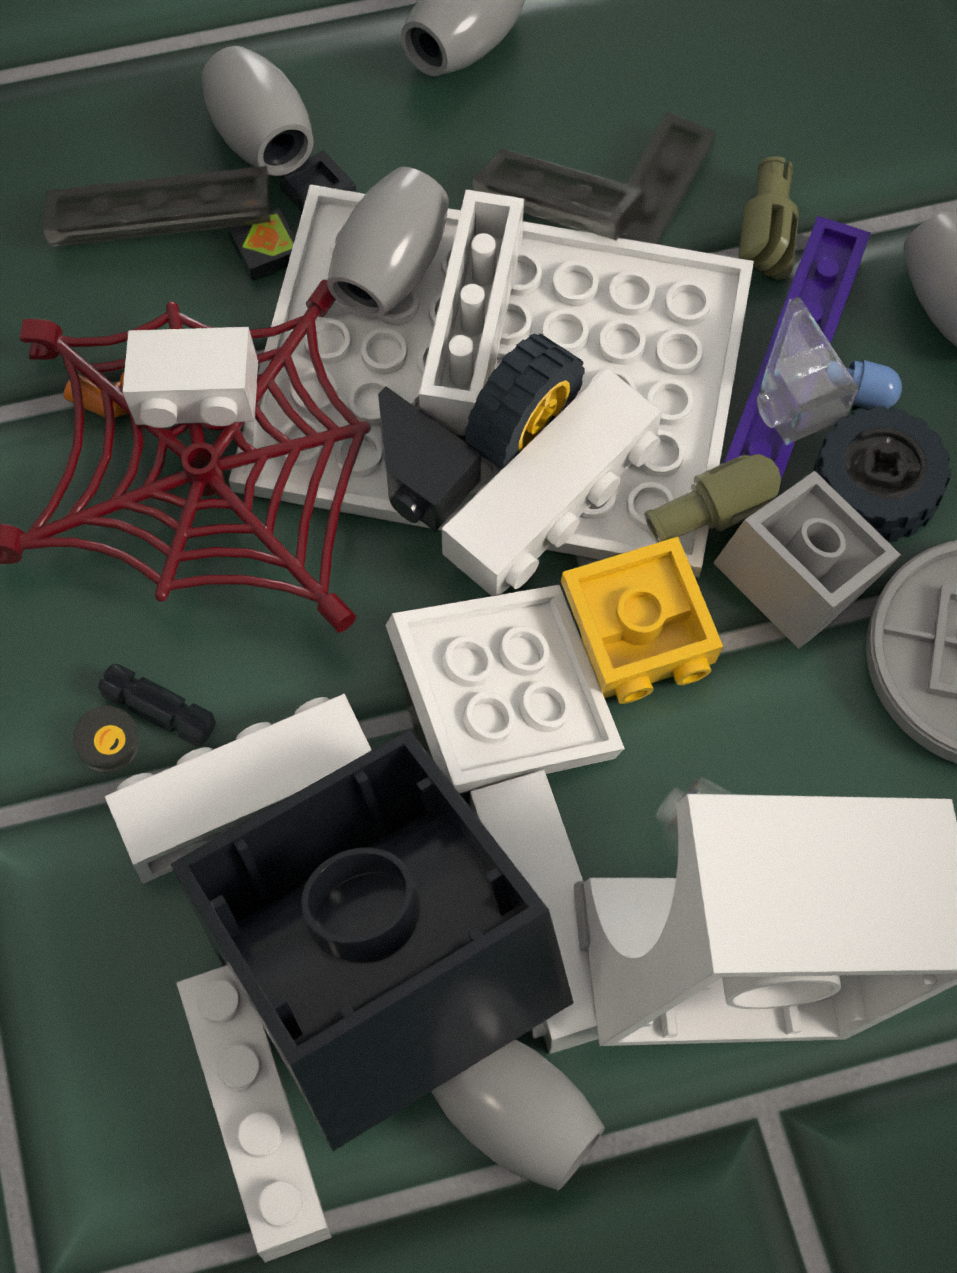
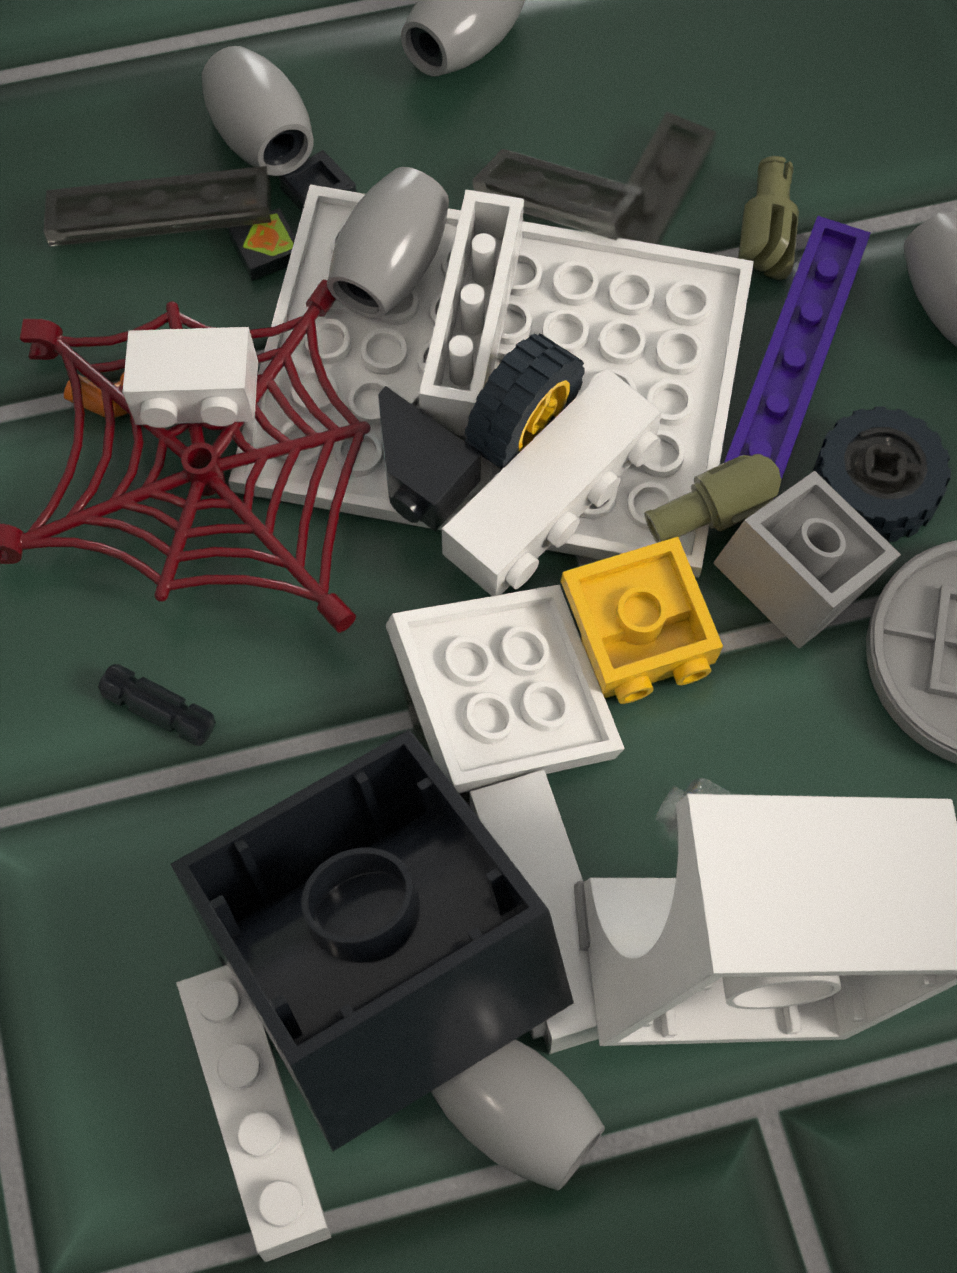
clear smoke tile [73,706,140,773] -> none
white brick [105,694,371,884] -> none
clear slope [757,296,859,445] -> none
medium blue cylinder [820,360,902,410] -> none

